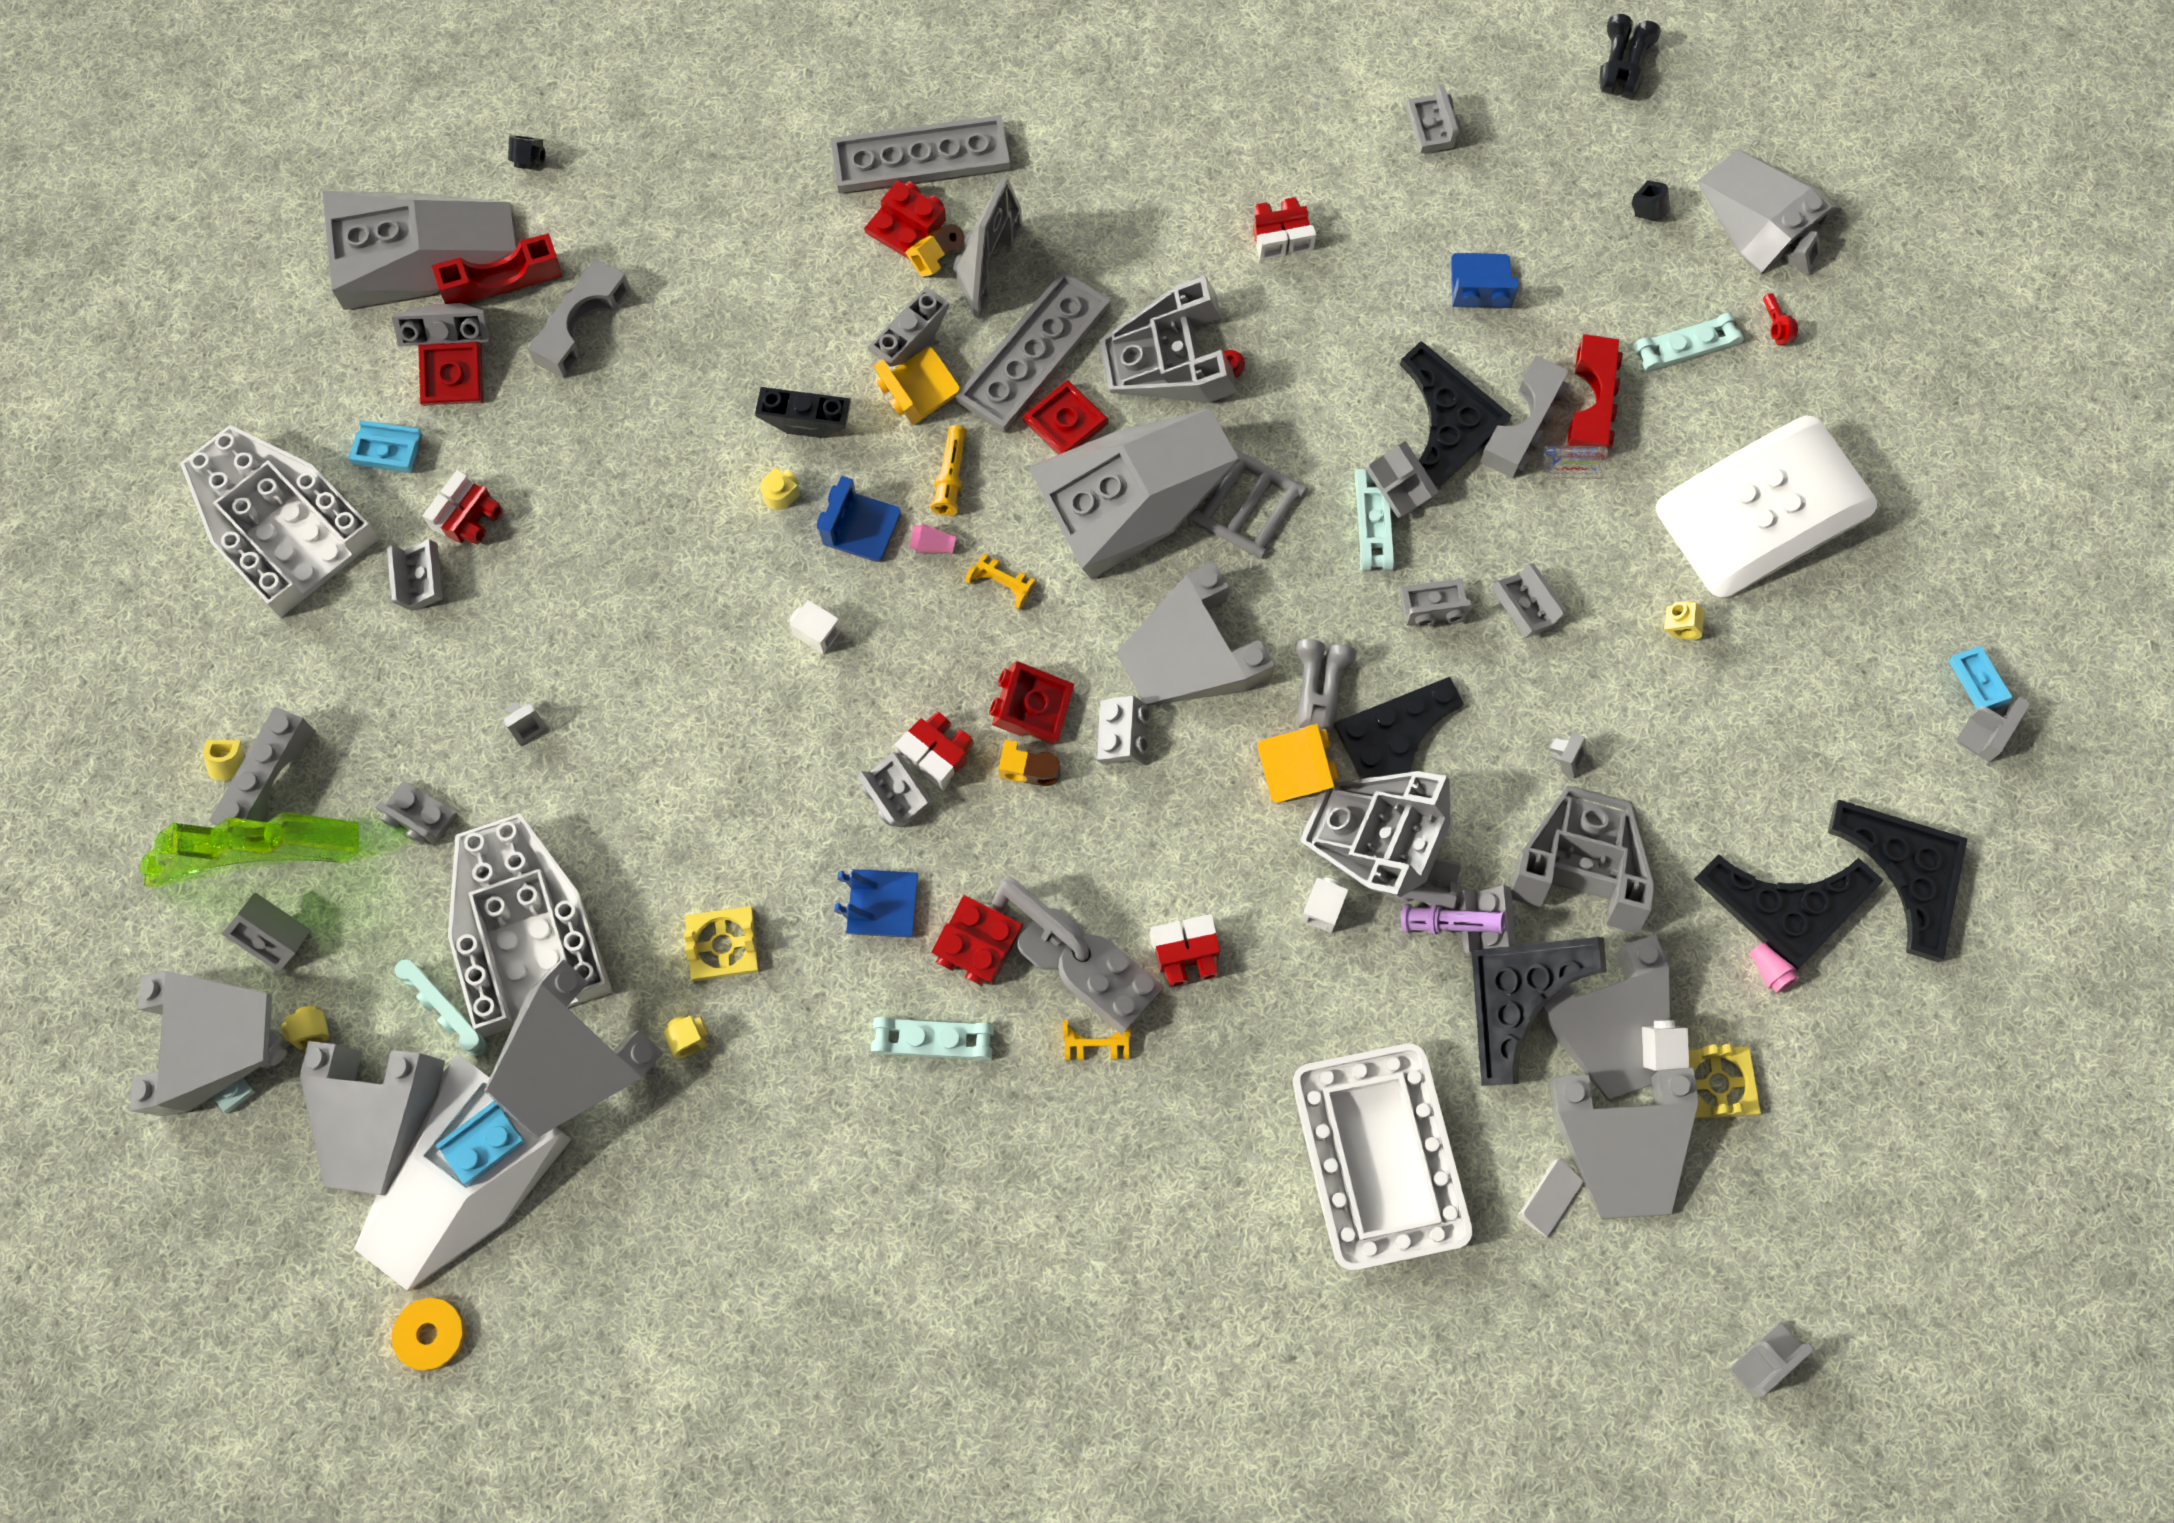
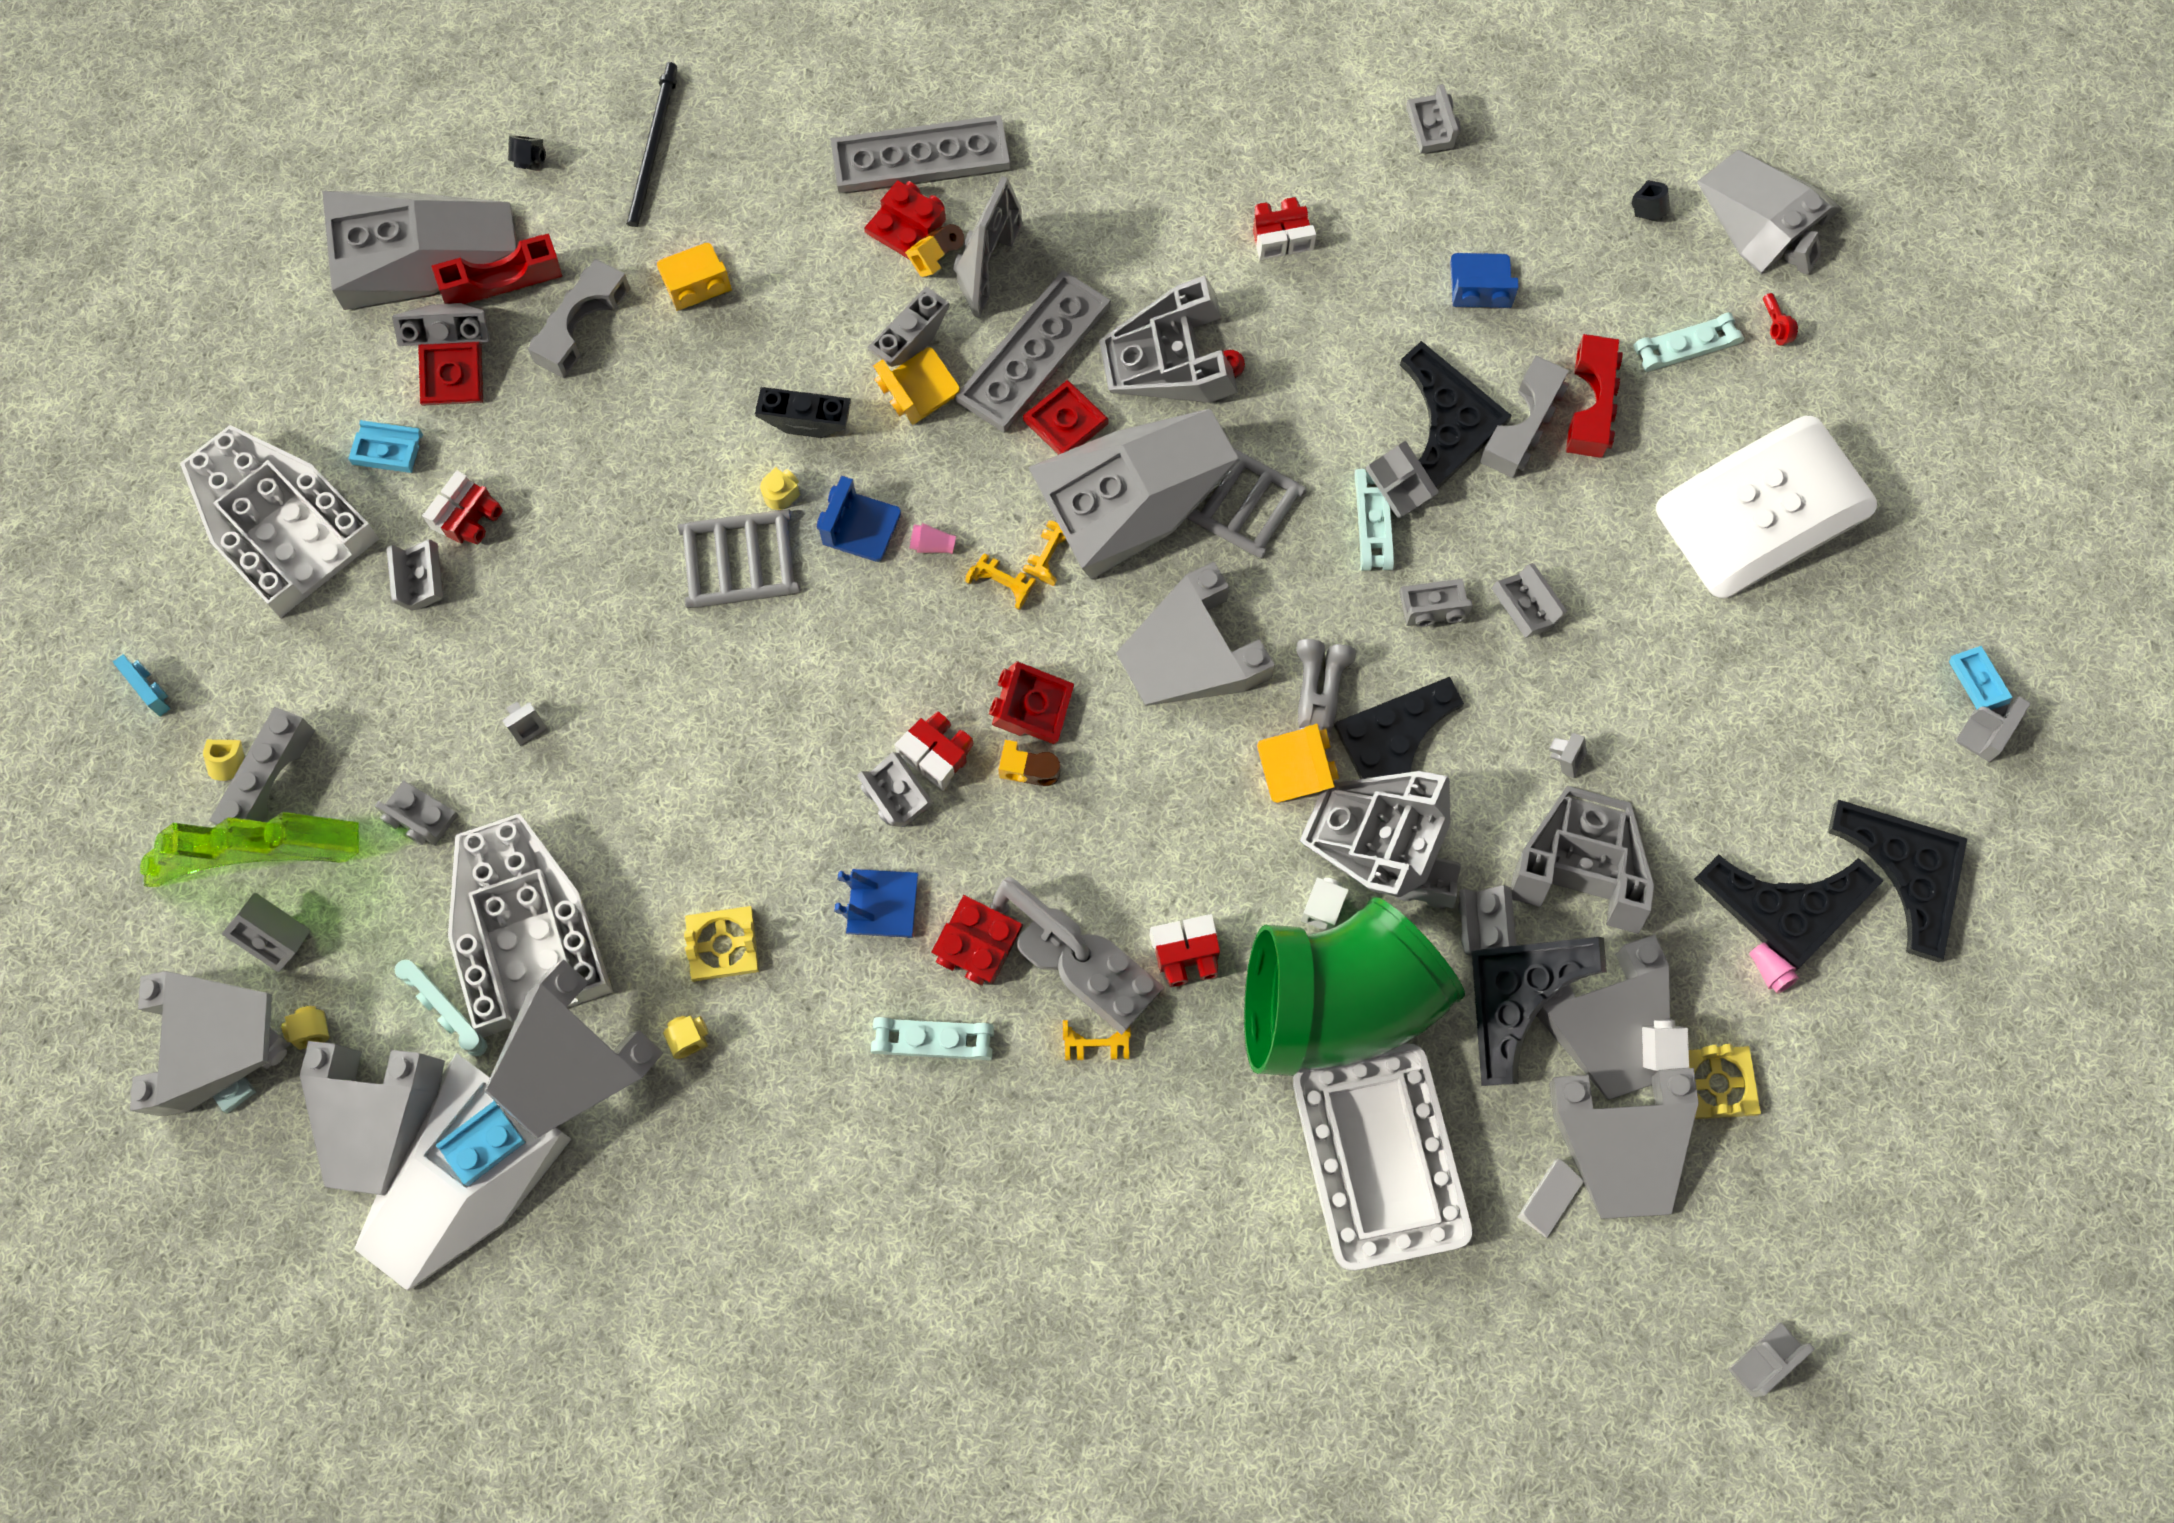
yellow tile [391,1297,465,1371] -> none
white brick [789,600,842,655] -> none
yellow pin [930,425,967,516] -> none
bracket [1096,695,1151,766] -> none
lavender pin [1401,904,1506,935] -> none
clear tile [1541,446,1608,479] -> none
black piece [1599,14,1661,99] -> none
light yellow plate [1664,601,1705,641] -> none
none -> medium azure plate [113,654,170,716]
none -> black bar [626,62,677,227]
none -> yellow bracket [657,243,732,311]
none -> light grey bar [677,509,800,608]
none -> yellow piece [1022,521,1066,586]
none -> green cylinder [1244,897,1465,1076]

